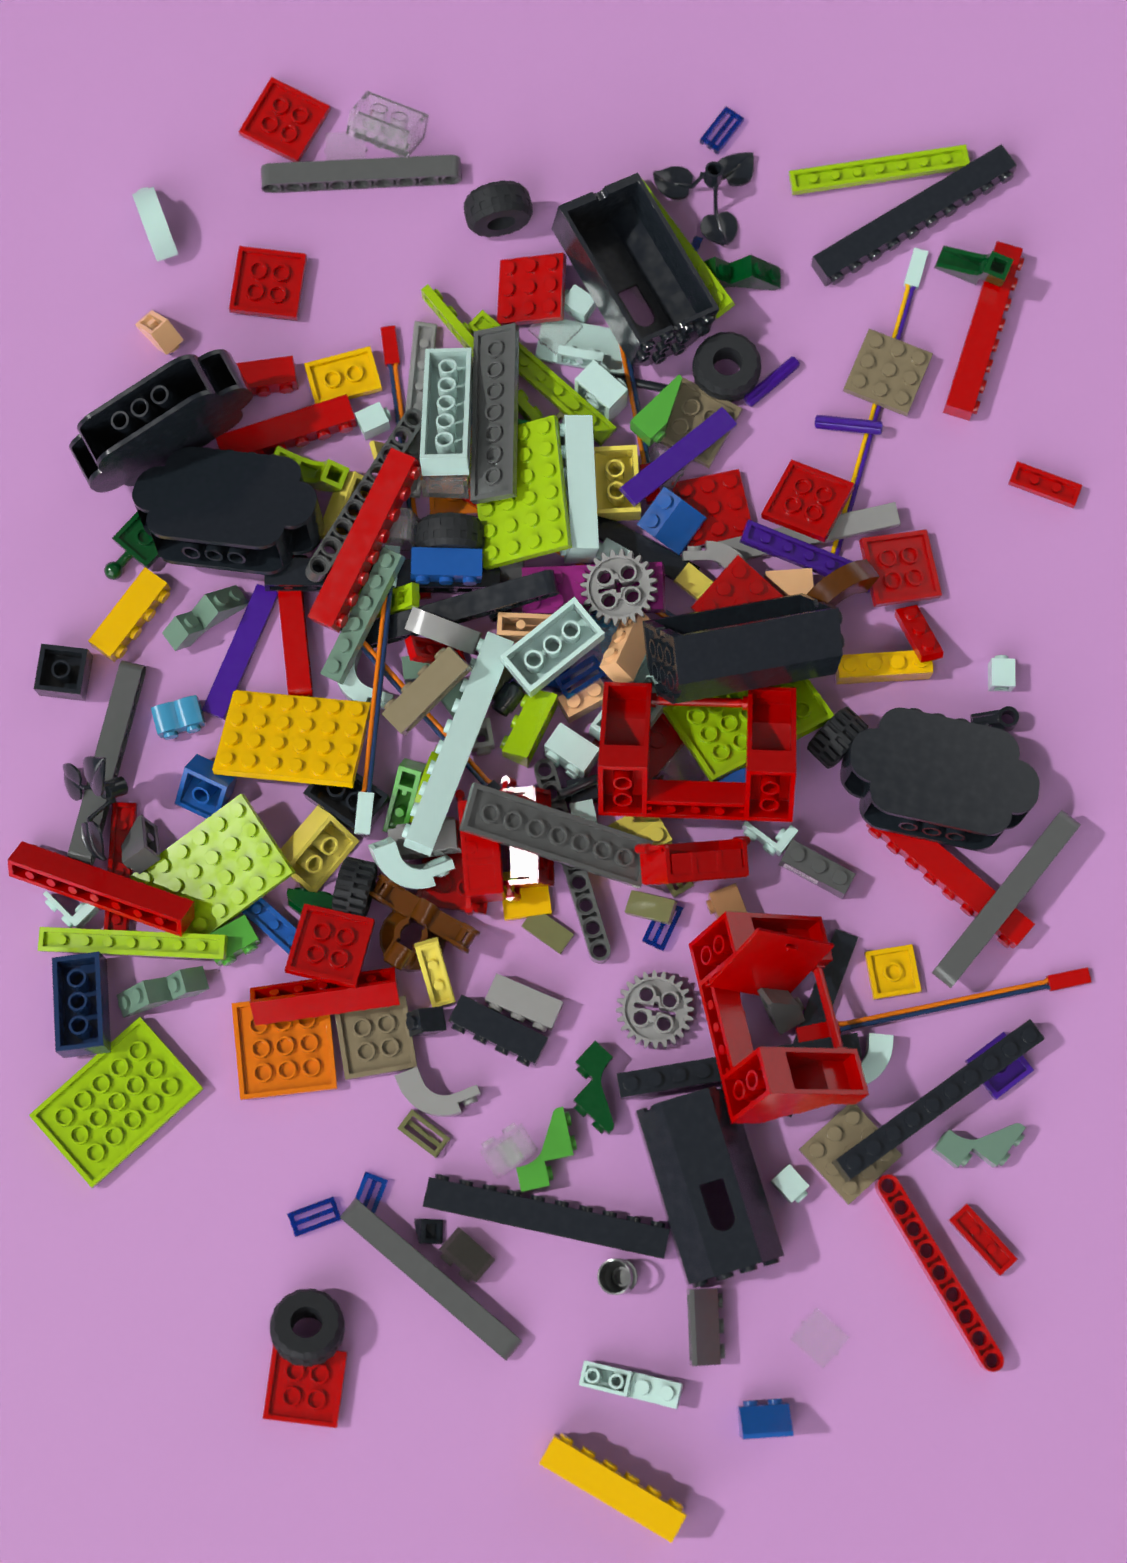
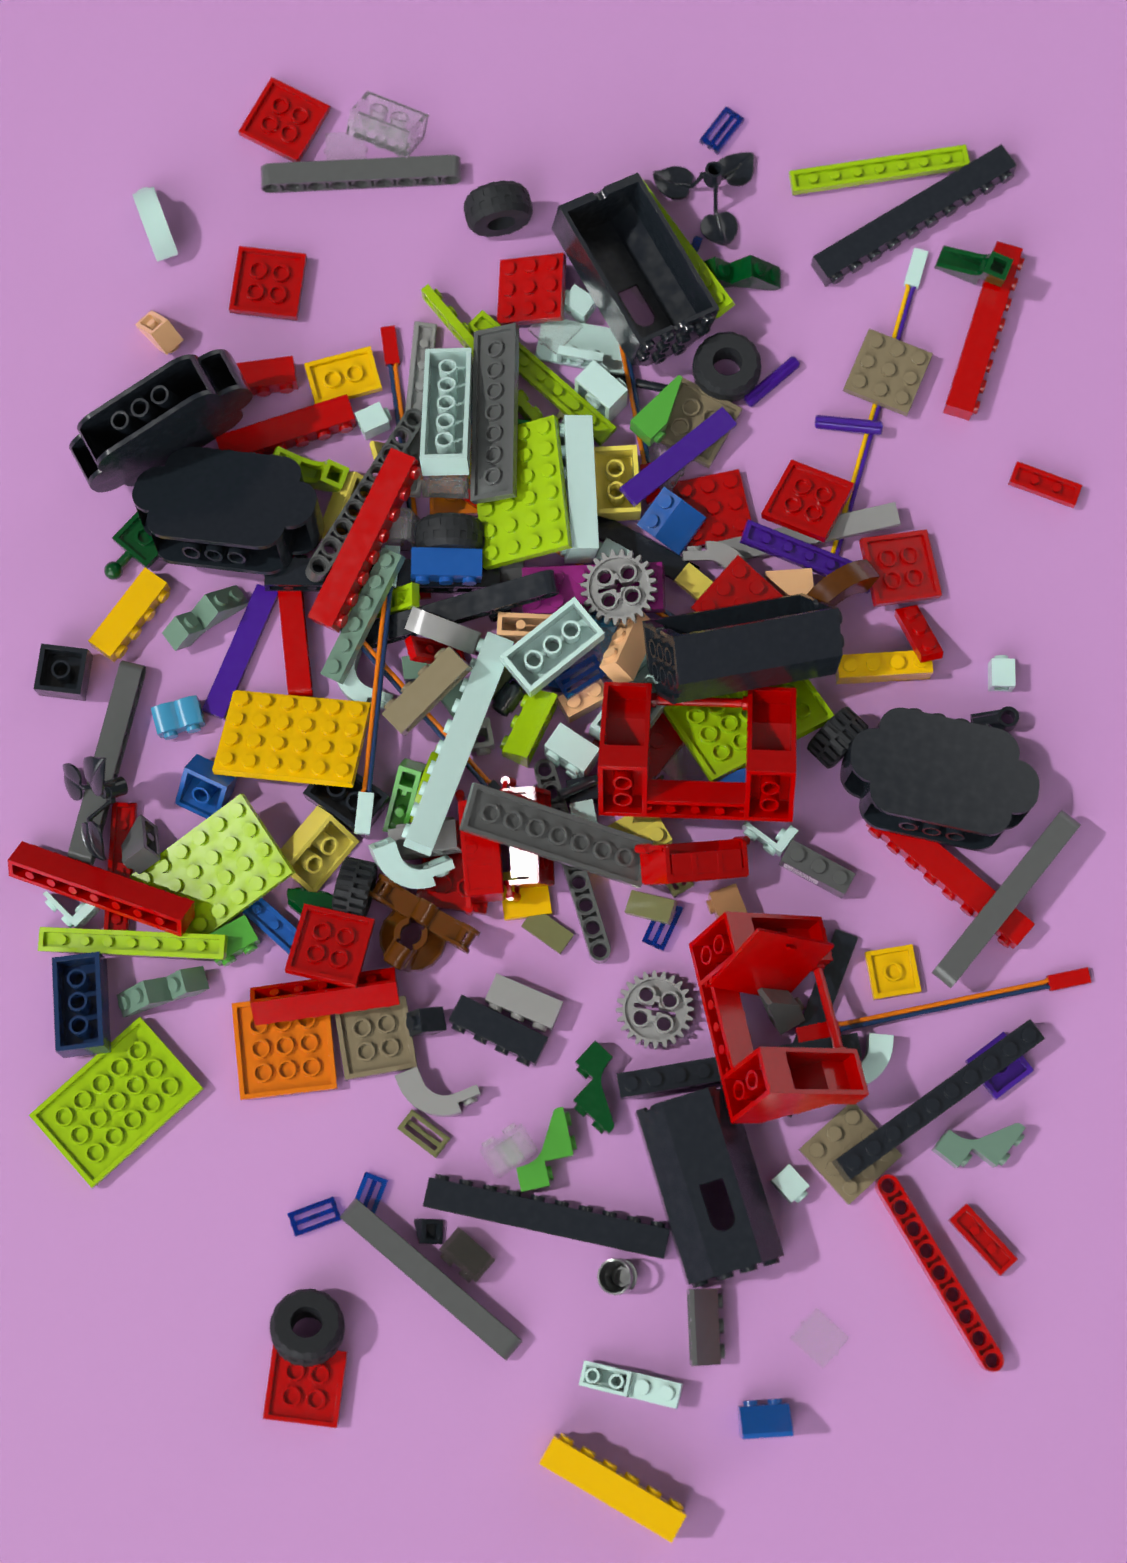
light yellow tile [414,937,456,1007] -> none

